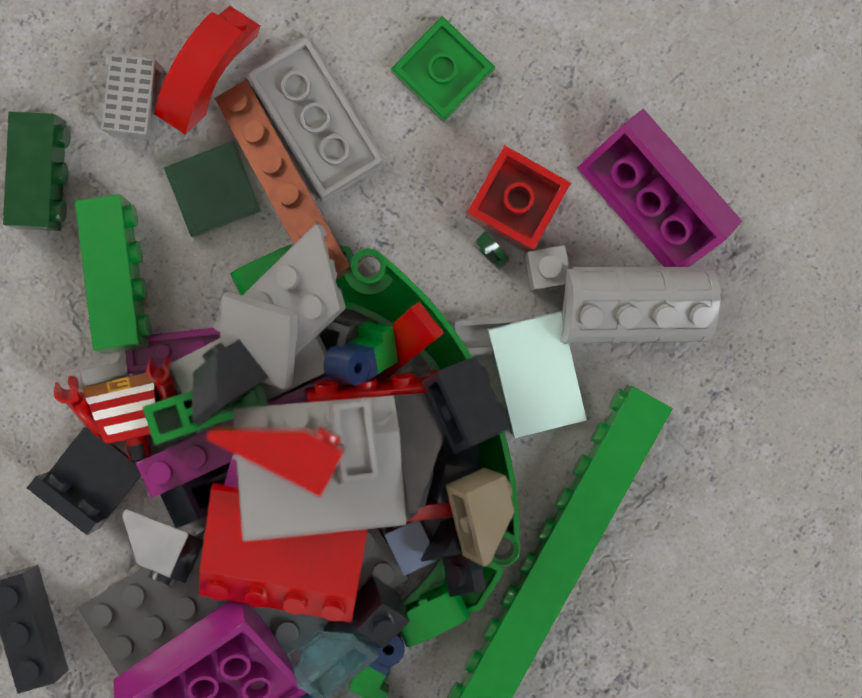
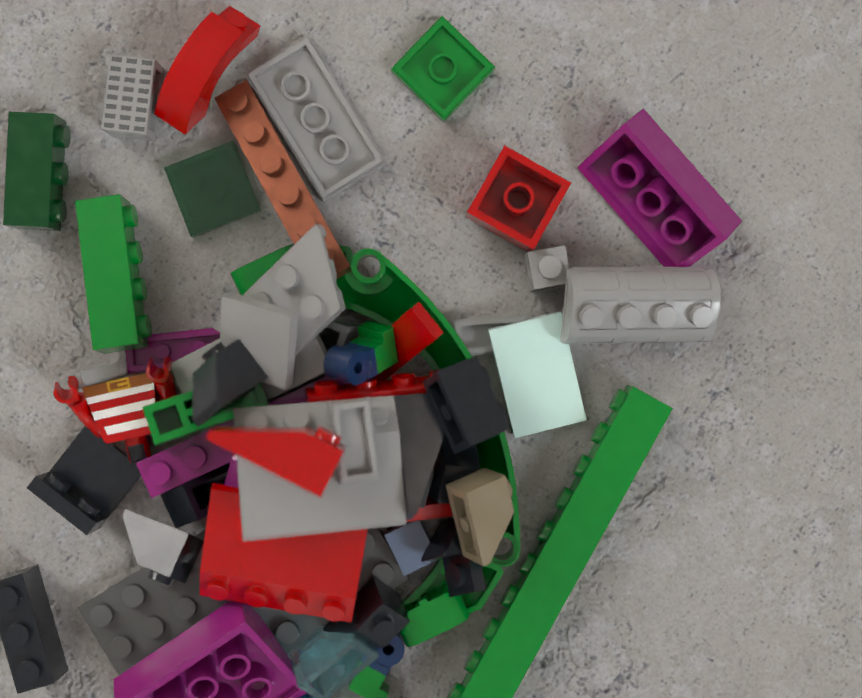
dark green tile [474,231,509,270] -> none

